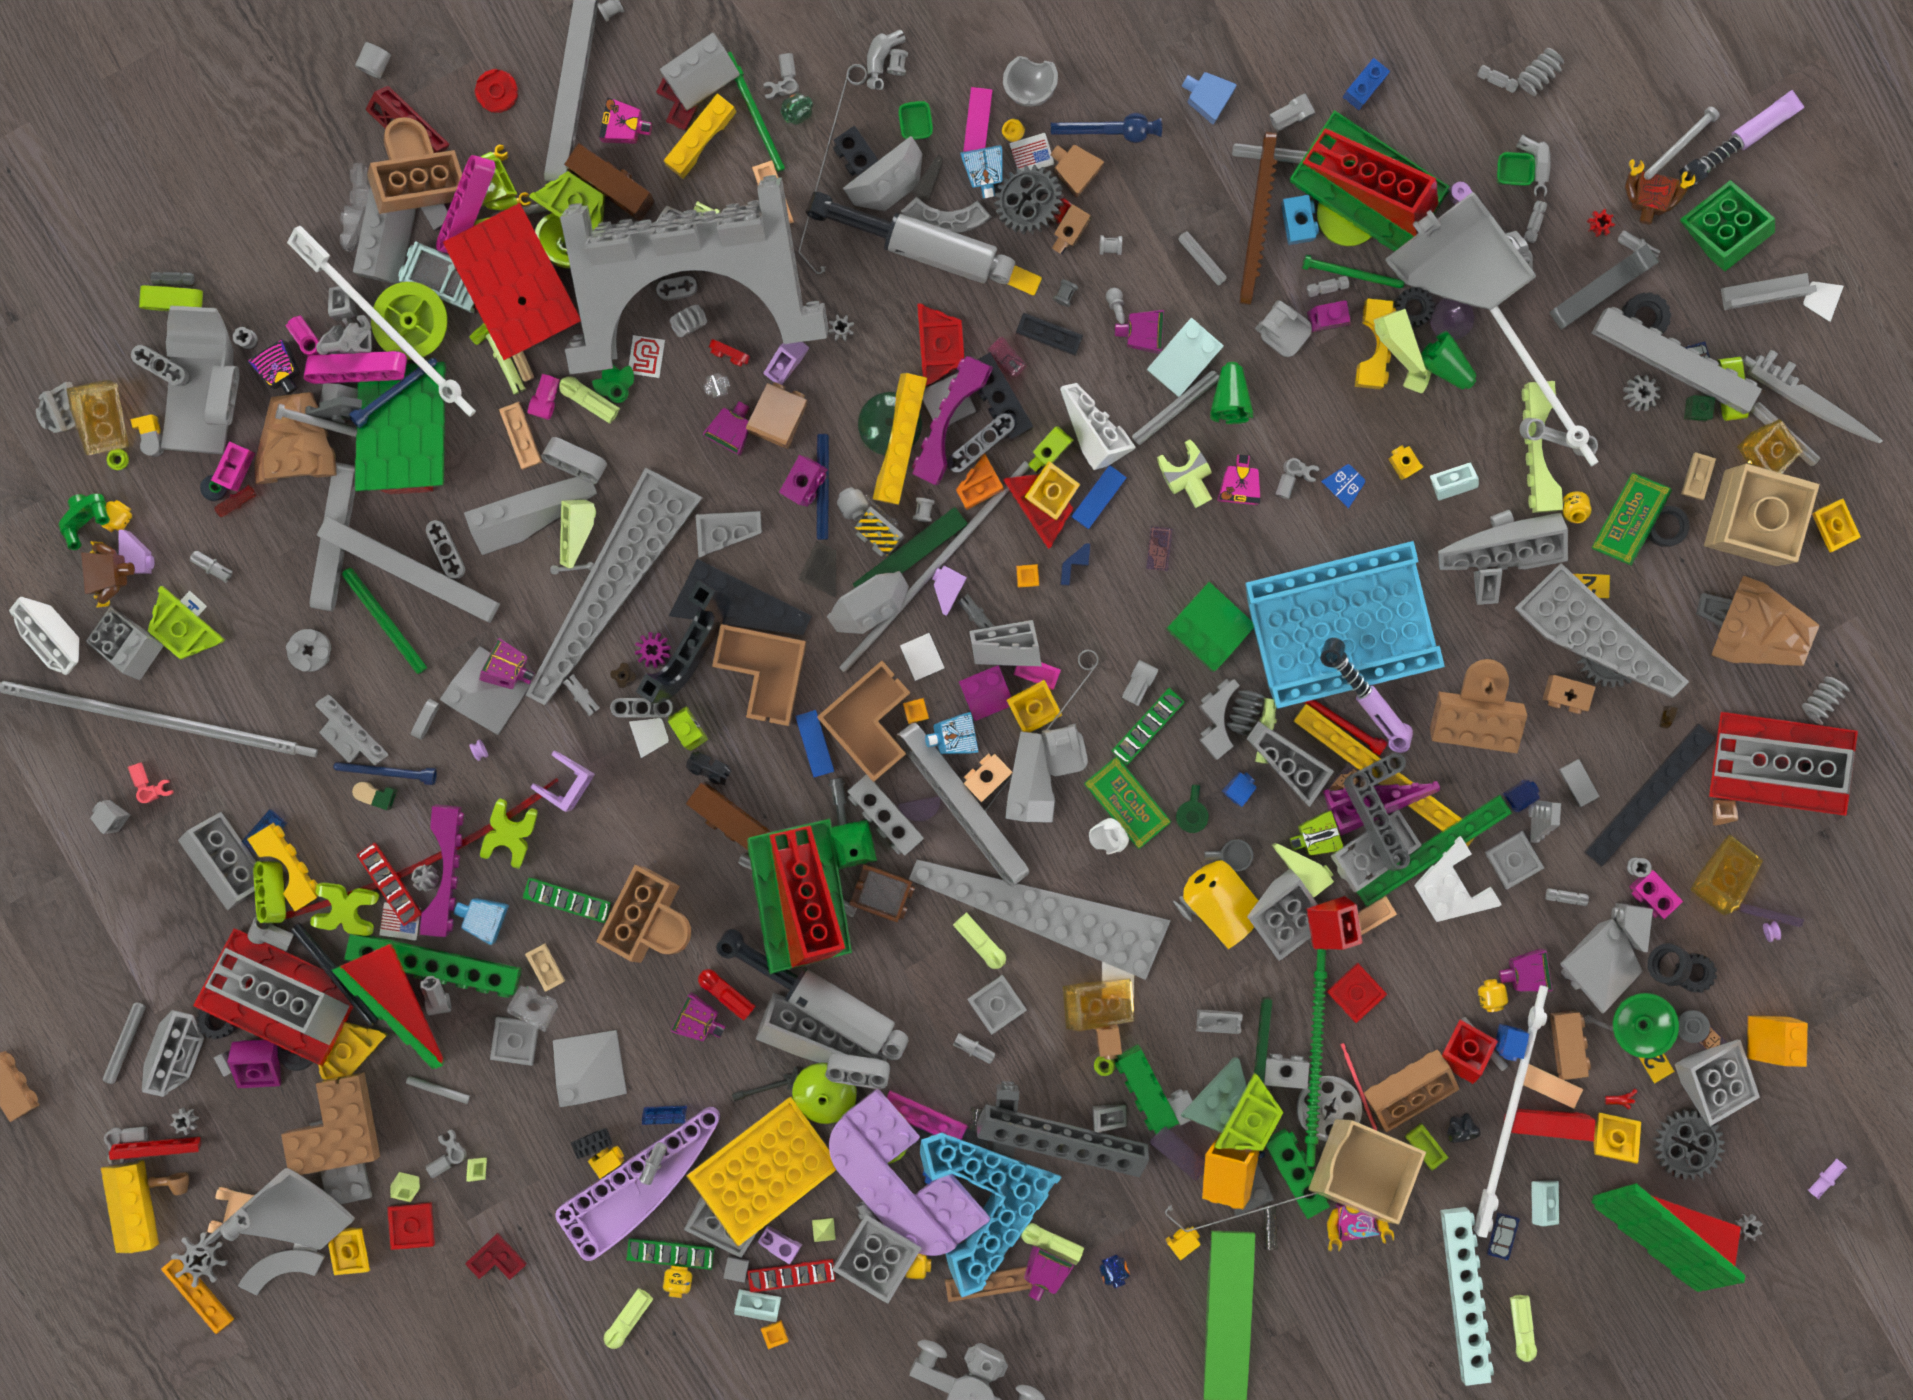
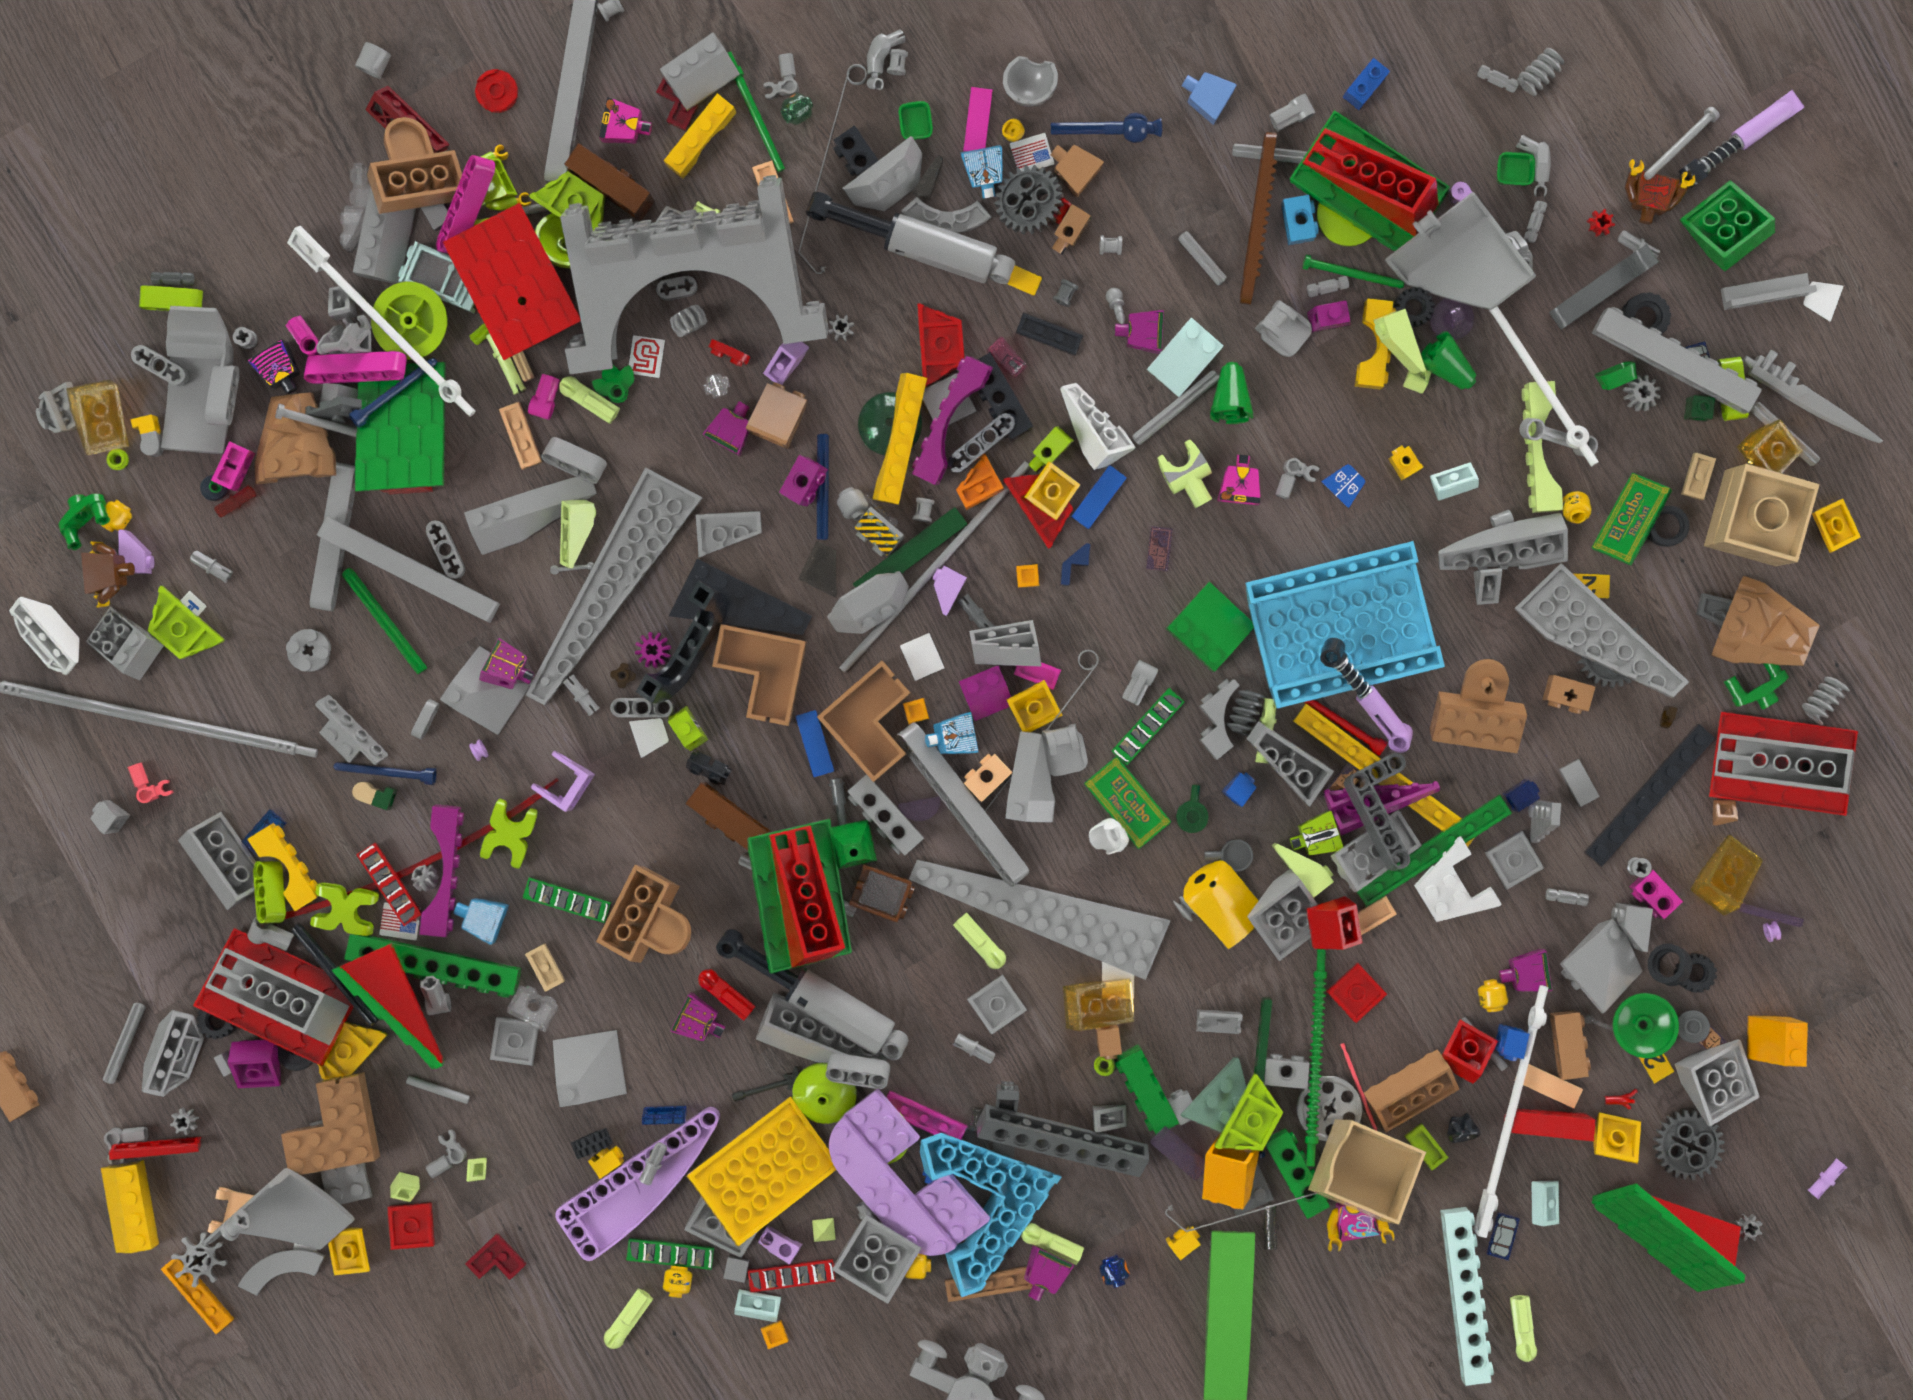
medium nougat bar [148,1172,189,1195] -> none
none -> green piece [1594,361,1637,390]
none -> green connector [1724,663,1789,710]

